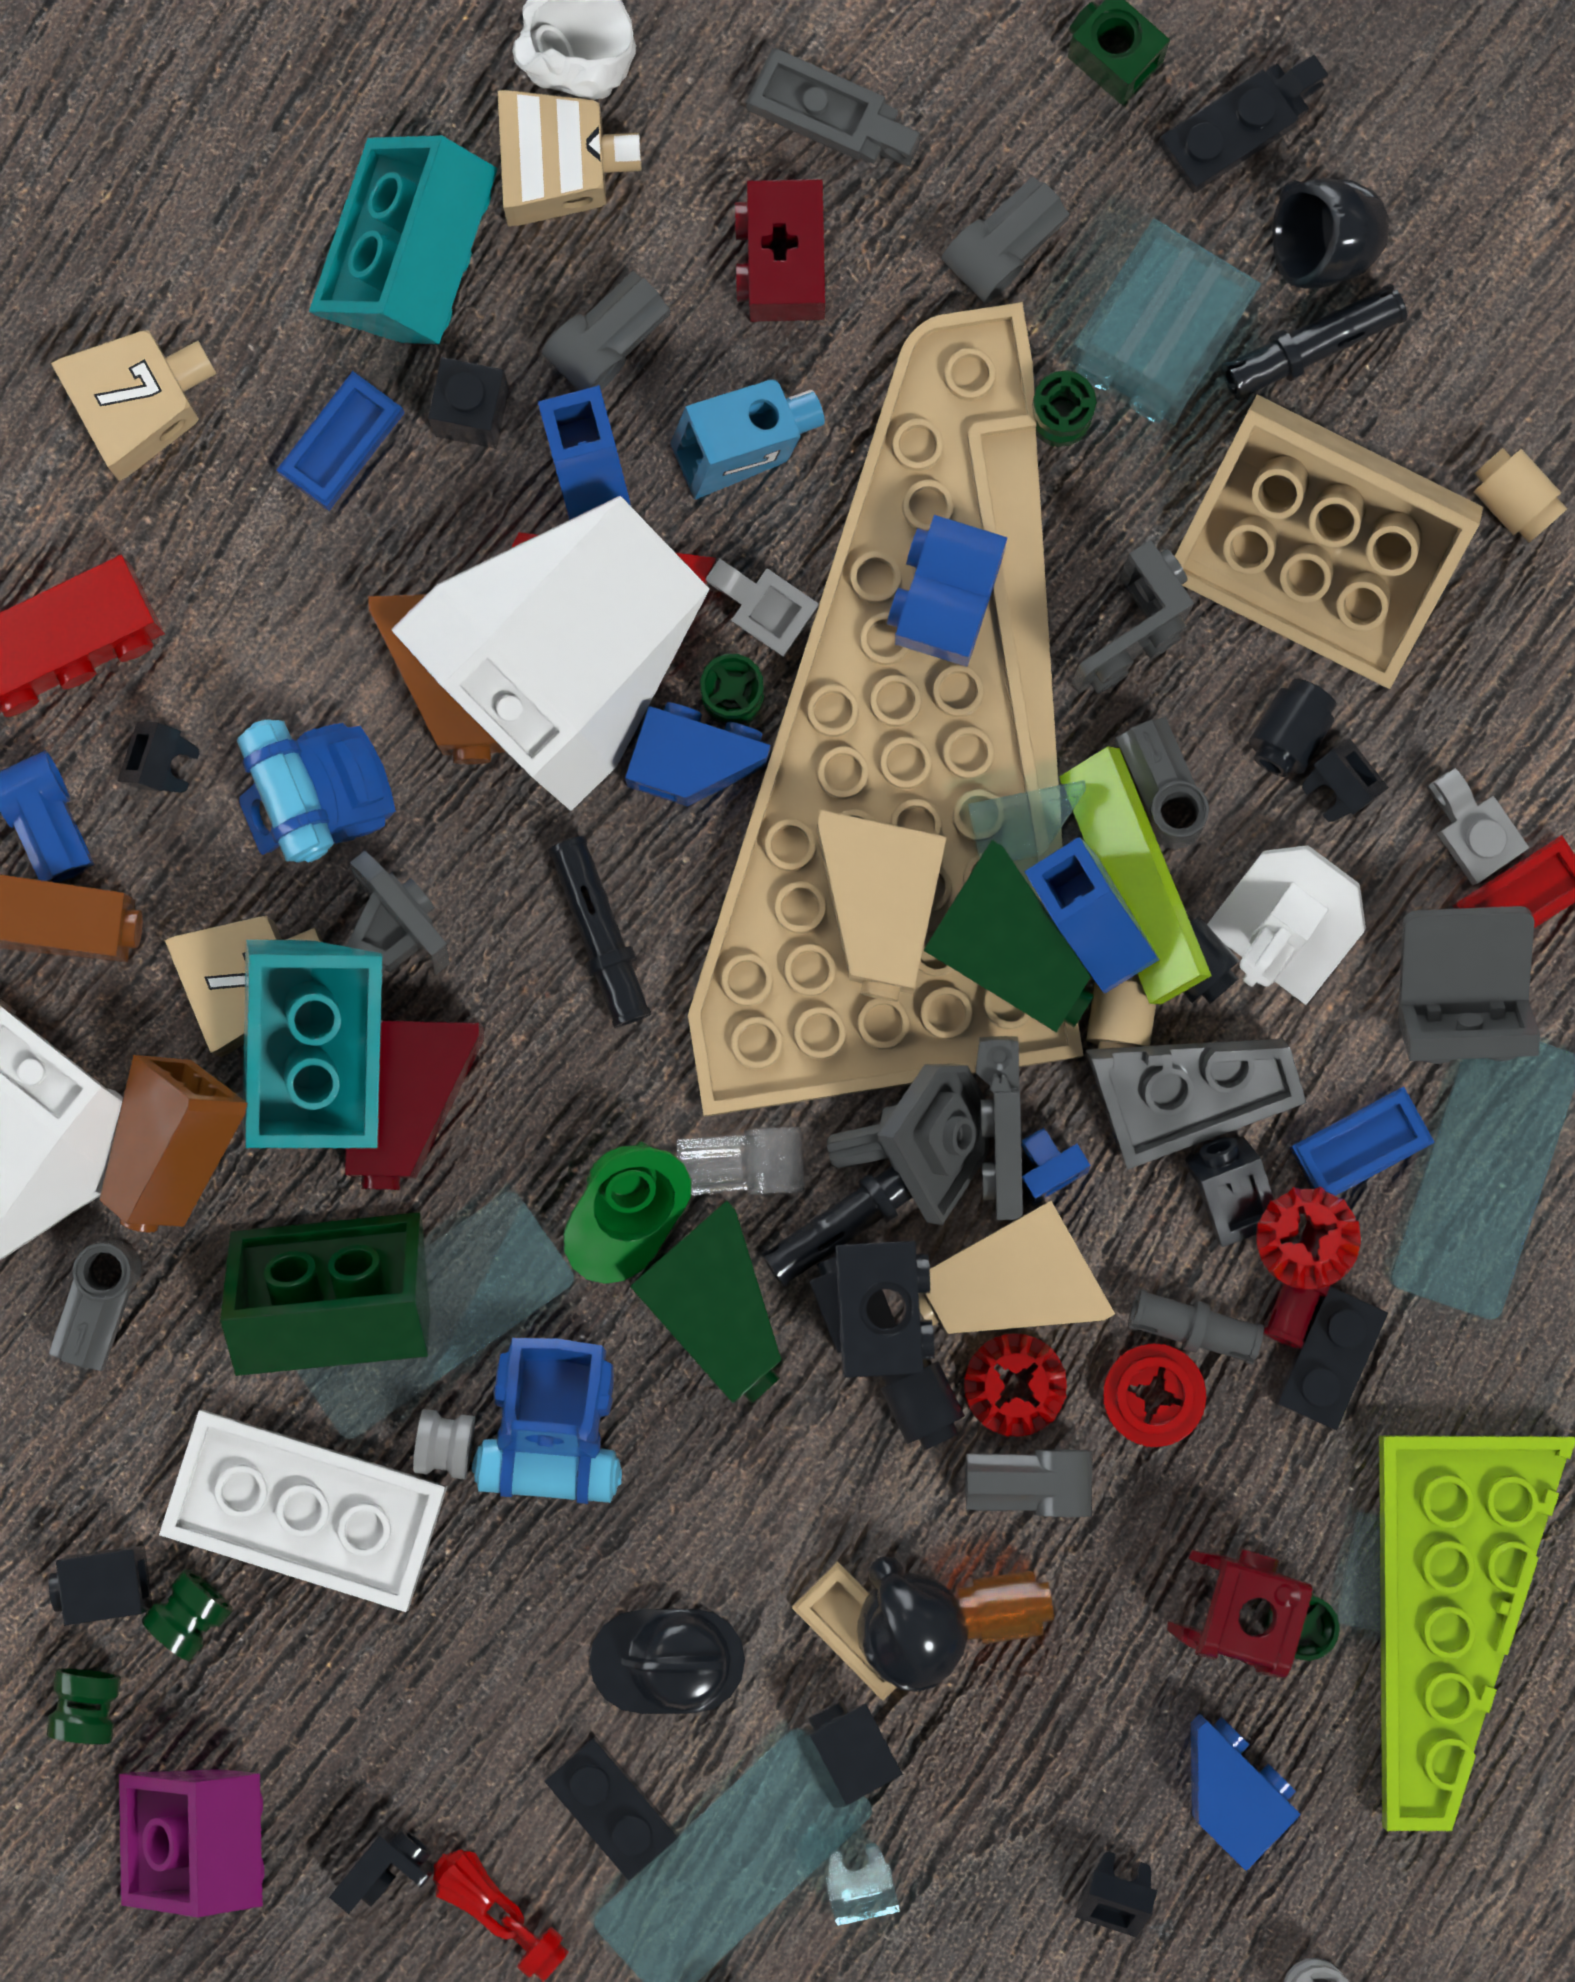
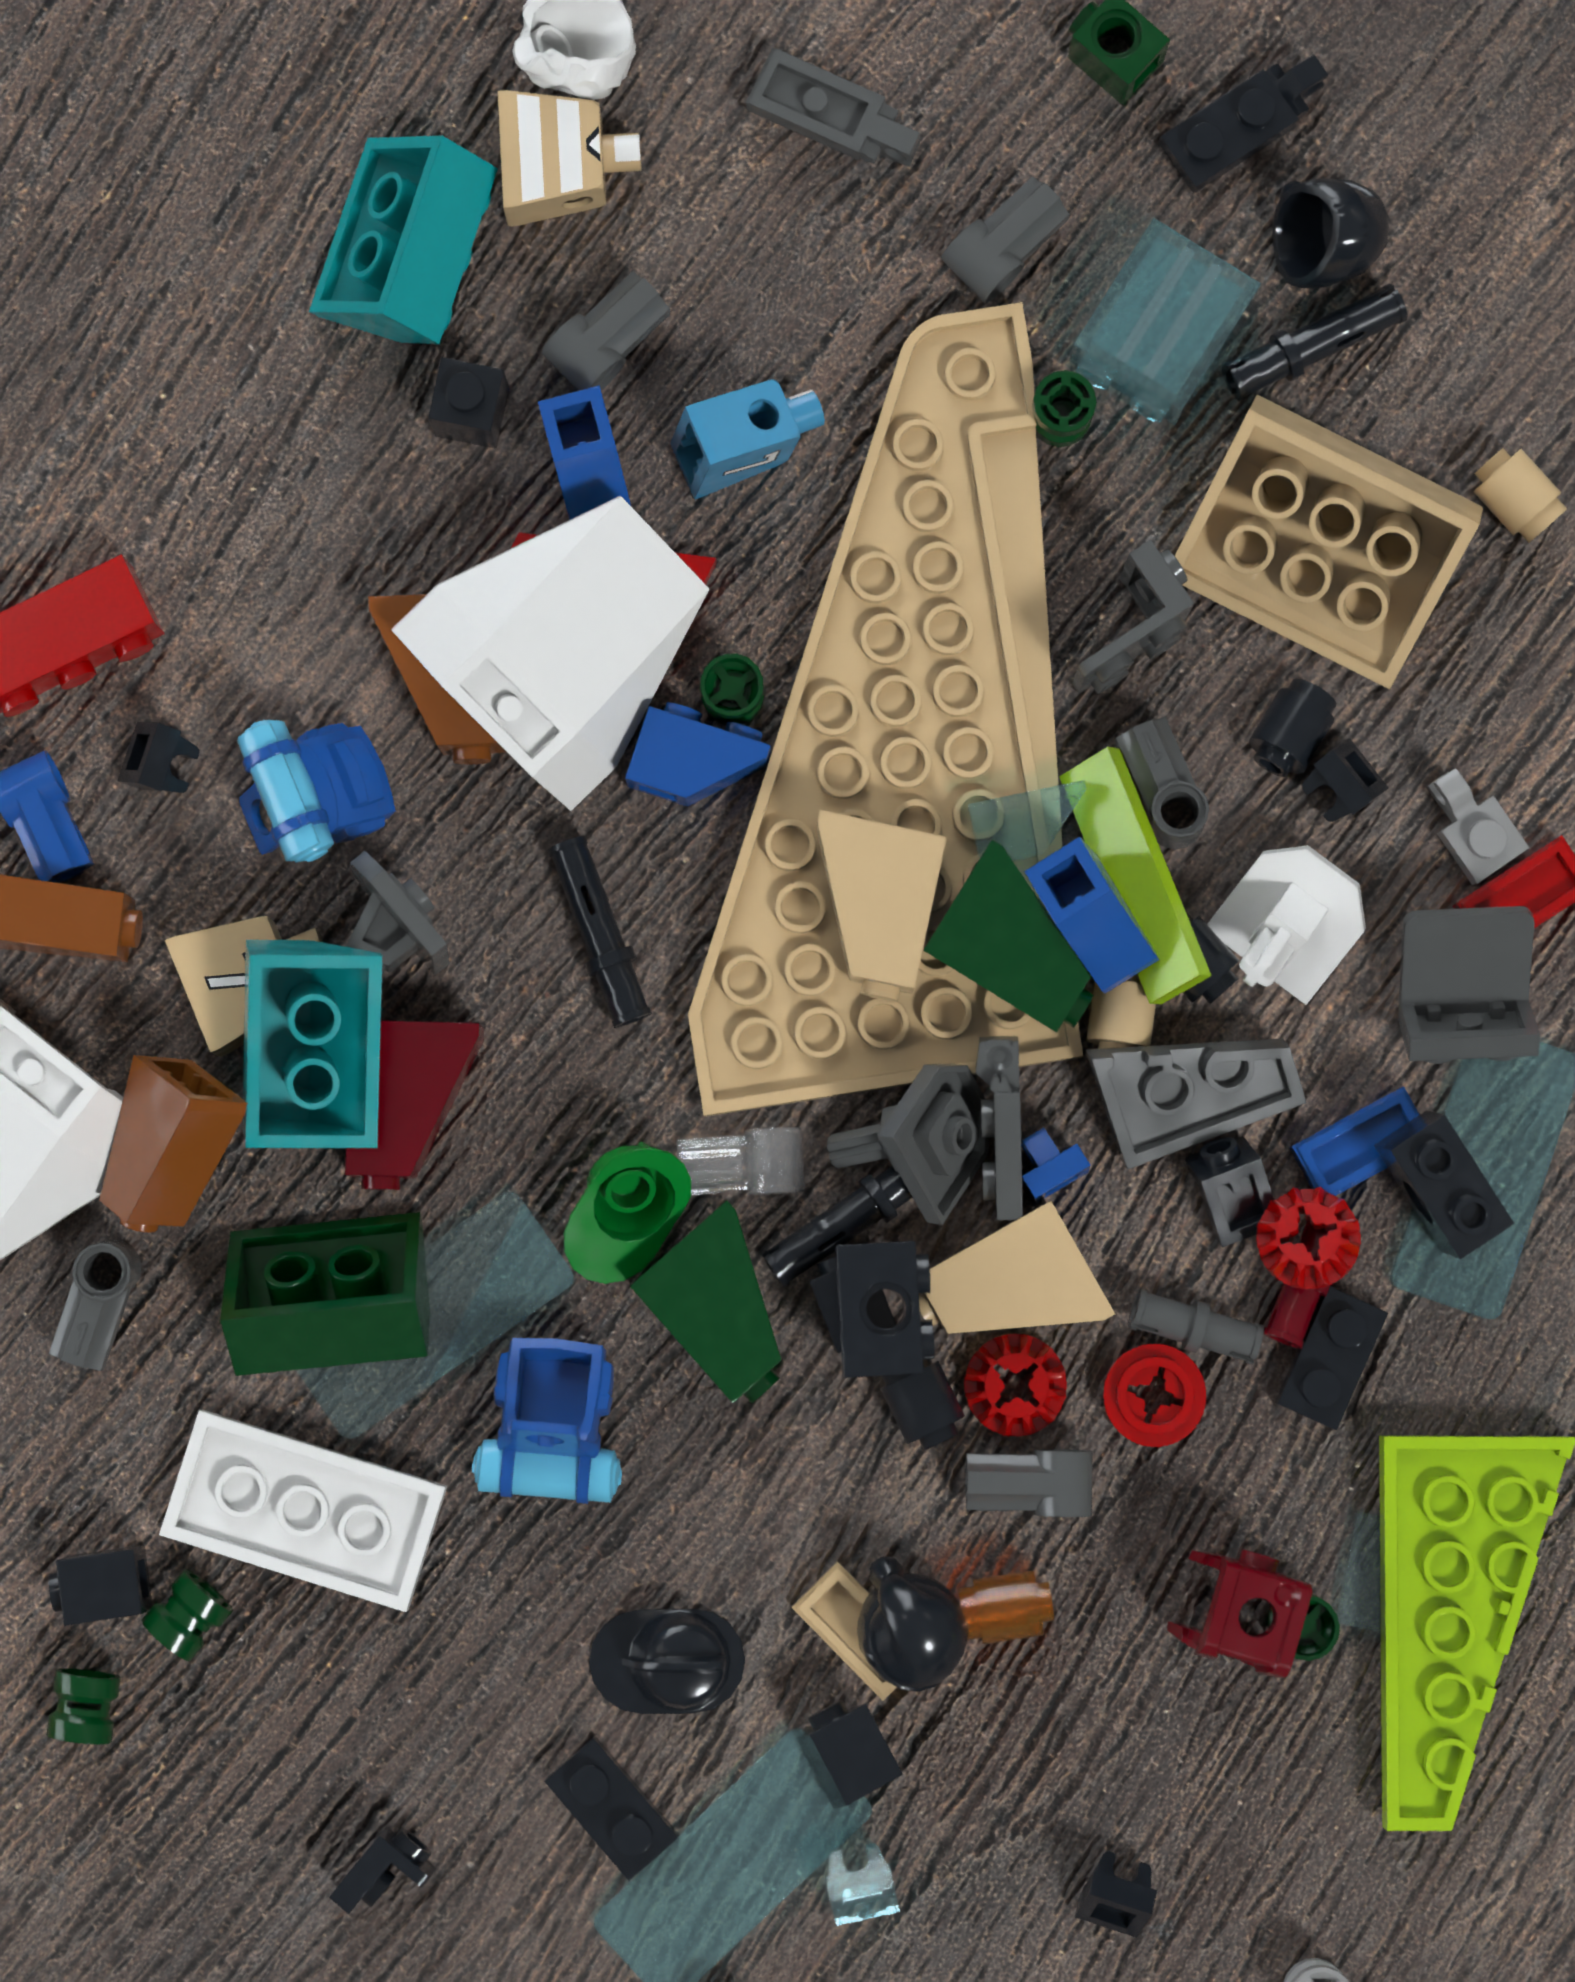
tan torso [51,330,217,481] -> none
magenta slope [119,1769,265,1917] -> none
blue tile [277,371,405,511] -> none
light grey wheel [413,1409,475,1480] -> none
red piece [432,1849,569,1982] -> none
light grey plate [705,558,819,658] -> none
dark red brick [735,179,825,322] -> none
blue brick [887,515,1008,667] -> none
blue slope [1191,1713,1301,1871] -> none
none -> black brick [1373,1110,1515,1260]

